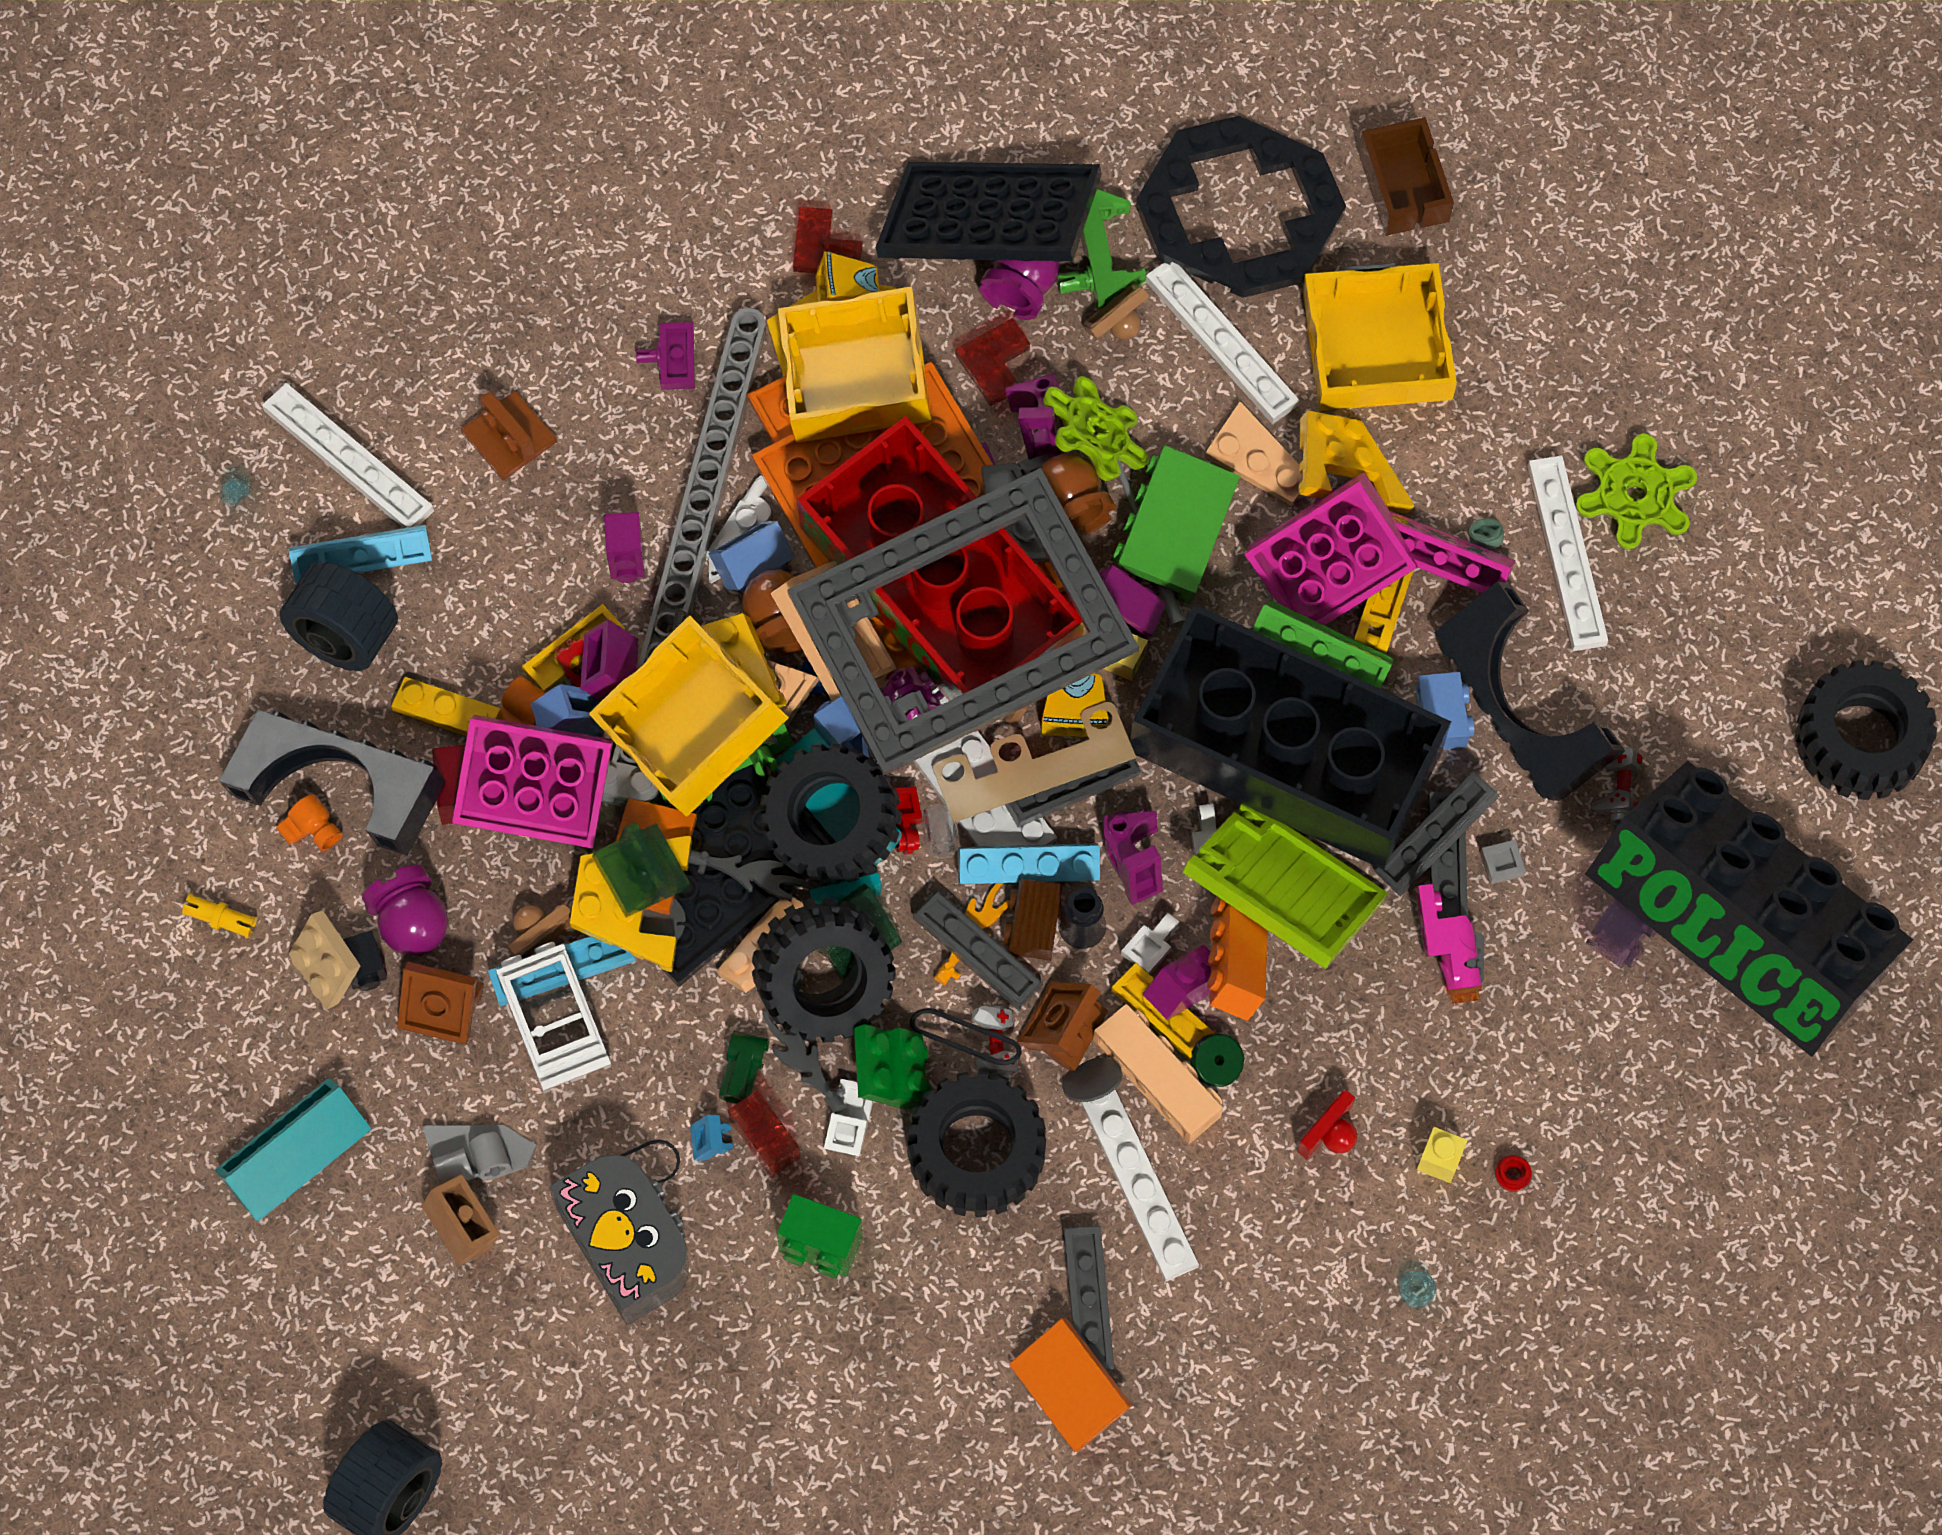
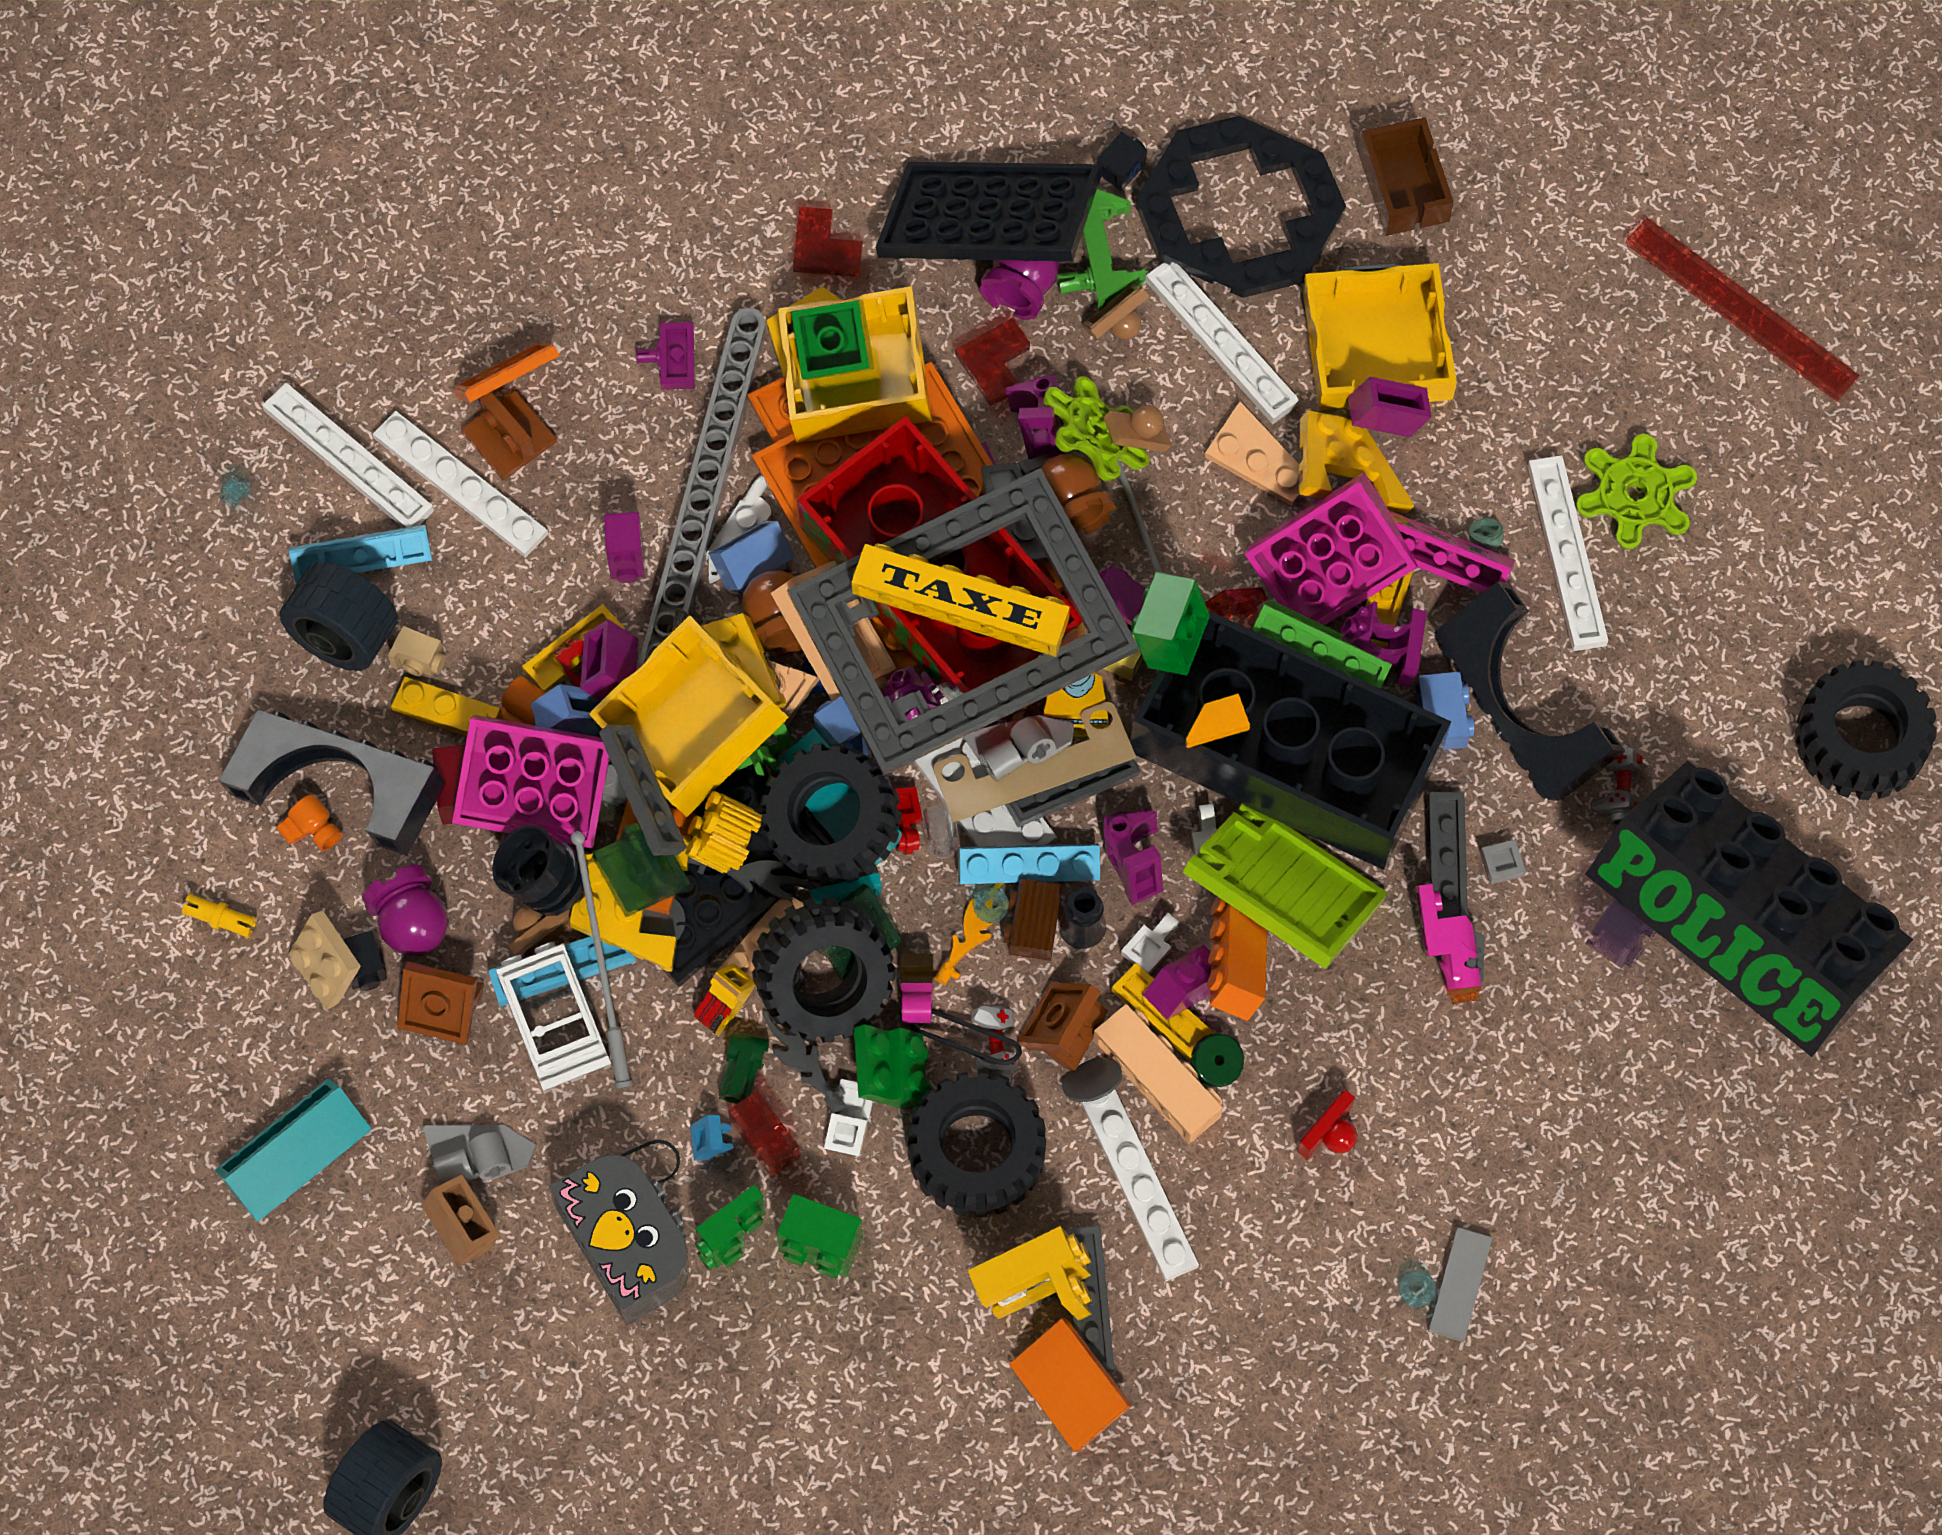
yellow torso [816,252,896,302] -> none
dark grey tile [913,890,1043,1011] -> none
bright green panel [1111,445,1240,604] -> none
dark grey tile [1374,771,1500,897] -> none
light yellow brick [1417,1127,1468,1184] -> none
red plate [1495,1155,1532,1192] -> none
none -> white plate [373,411,548,558]
none -> tan brick [388,626,446,676]
none -> orange tile [453,342,560,403]
none -> black wheel [492,825,589,916]
none -> light grey piece [571,831,633,1089]
none -> dark grey plate [599,725,687,856]
none -> yellow brick [685,791,762,873]
none -> leg [694,963,756,1036]
none -> green plate [695,1185,766,1270]
none -> green brick [791,300,874,380]
none -> yellow brick [851,544,1070,657]
none -> leg [901,954,934,1023]
none -> light grey panel [964,715,1074,781]
none -> yellow brick [967,1226,1092,1321]
none -> clear light blue plate [973,888,1009,923]
none -> black brick [1096,131,1147,192]
none -> medium nougat tile [1103,405,1172,452]
none -> green brick [1131,572,1210,676]
none -> light orange tile [1185,694,1250,748]
none -> clear red plate [1205,587,1268,619]
none -> magenta tile [1341,601,1427,687]
none -> magenta brick [1348,376,1431,437]
none -> light grey tile [1428,1227,1493,1342]
none -> clear red tile [1625,217,1860,402]

